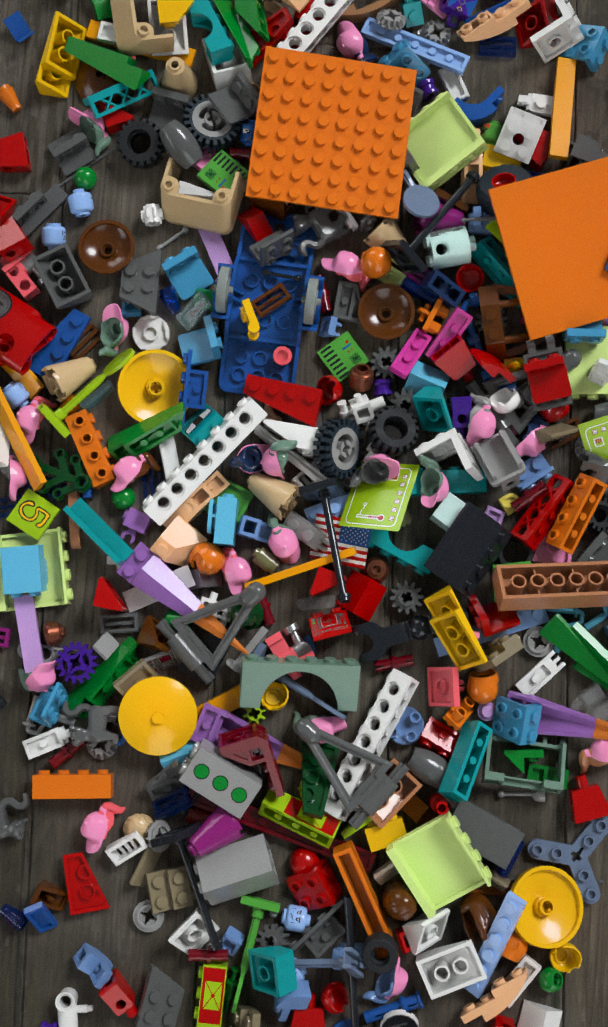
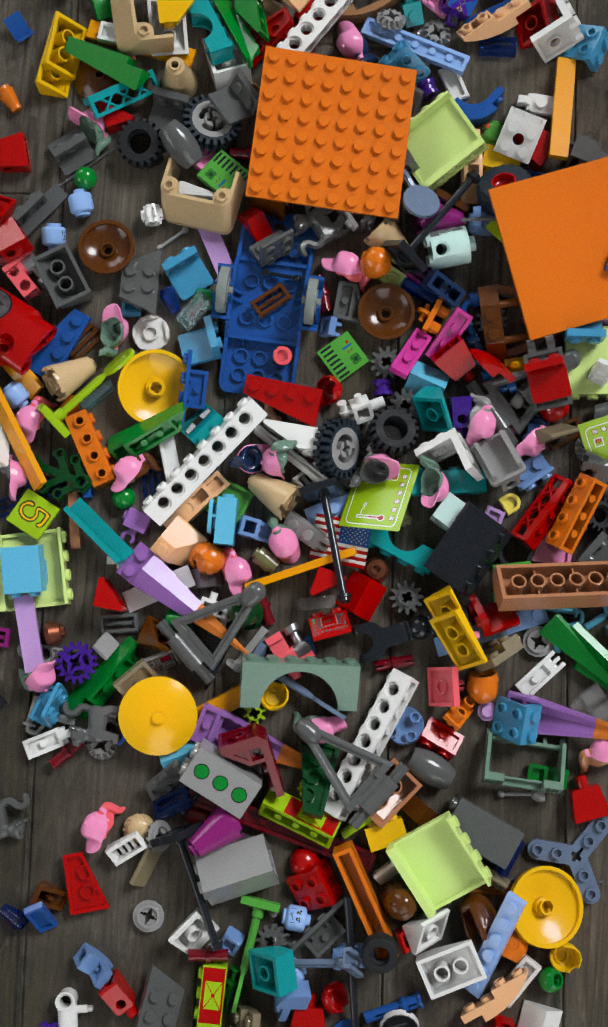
orange brick [32,769,114,799] -> none
dark tan plate [145,864,196,914] -> none
yellow plate [239,298,260,341] -> none
blue head [240,119,256,148] -> none
copper head [348,363,374,393] -> none
medium blue hair [362,957,408,1004] -> none
red pin [428,793,449,815] -> none
teal brick [438,720,493,802] -> none
red hair [456,263,485,293] -> none
teal fence [471,235,520,309] -> none
white hair [489,387,521,414] -> none
green slope [502,748,544,774] -> none
dark red pin [510,480,549,513] -> none

